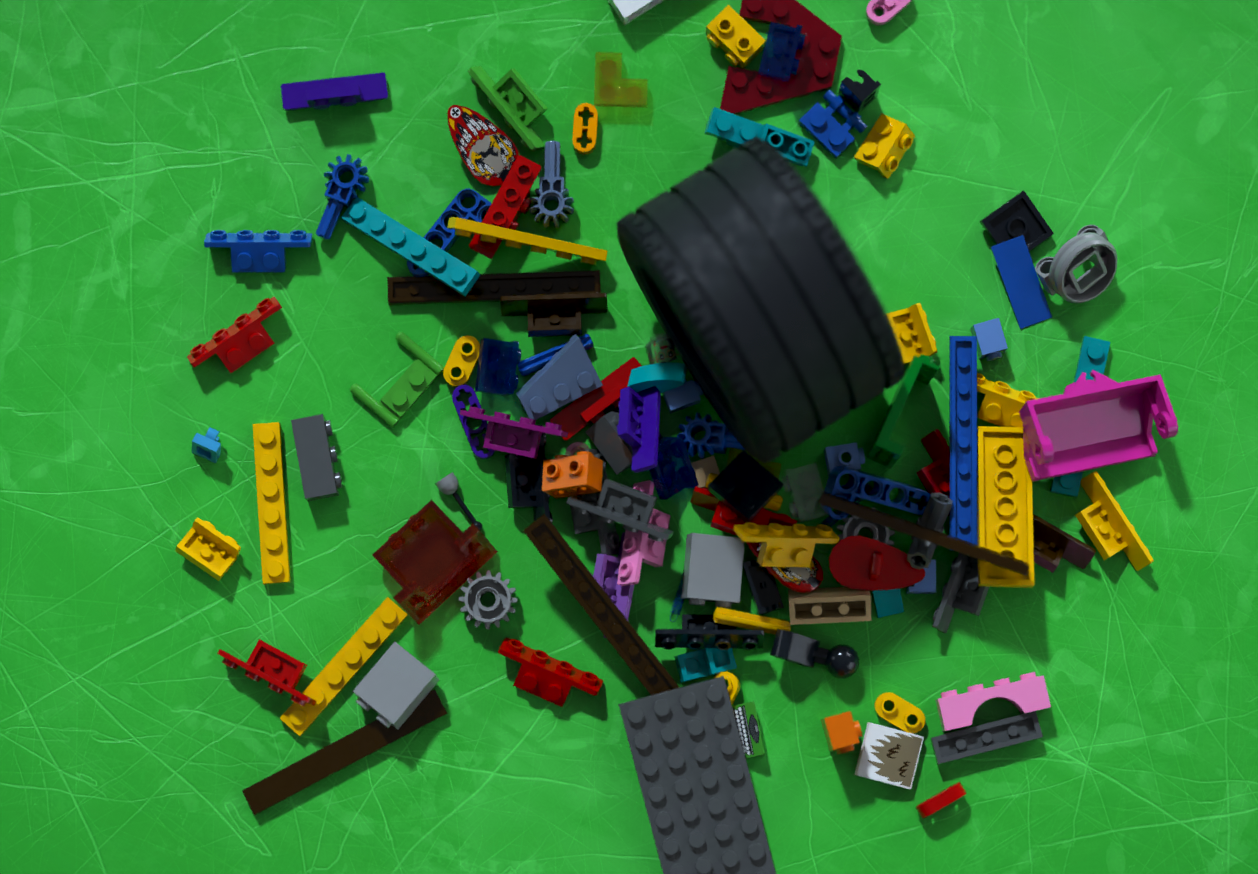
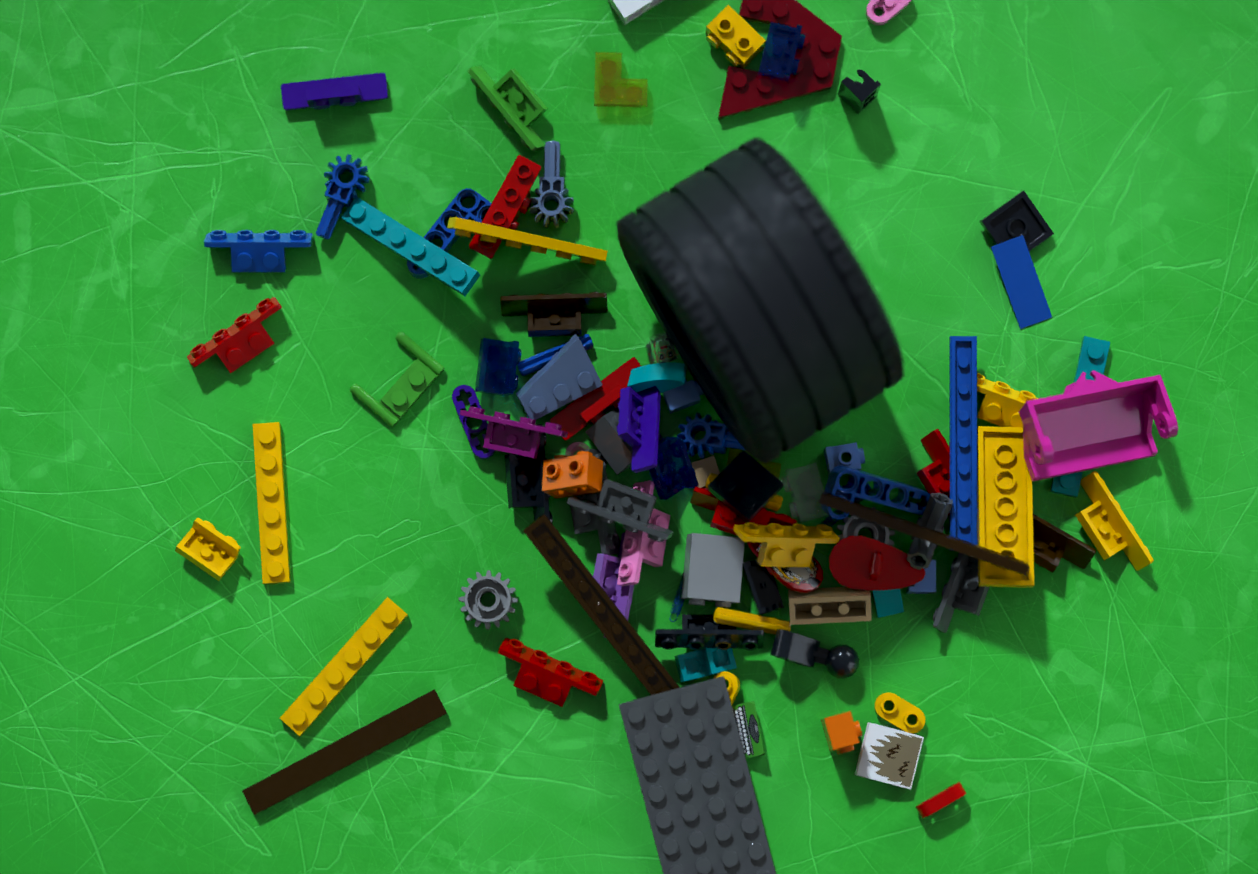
dark azure tile [192,427,221,463] -> none
red bracket [217,639,317,707] -> none
dark grey brick [291,414,343,501] -> none
light grey brick [353,642,439,730] -> none
clear red windscreen [373,500,498,625] -> none
dark brown tile [387,270,600,305] -> none
hinge [435,472,483,532] -> none
yellow plate [443,336,481,387] -> none
shield [447,105,519,186] -> none
light orange beam [572,103,598,155] -> none
teal slope [704,107,815,167] -> none
blue plate [798,90,868,159] -> none
yellow bracket [854,113,915,179] -> none
green panel [867,354,940,468] -> none
yellow bracket [887,303,937,365] -> none
dark grey plate [930,711,1043,764] -> none
bright pink arch [935,672,1051,731] -> none
medium blue brick [970,318,1008,361] -> none
light grey piece [1035,225,1118,303] -> none

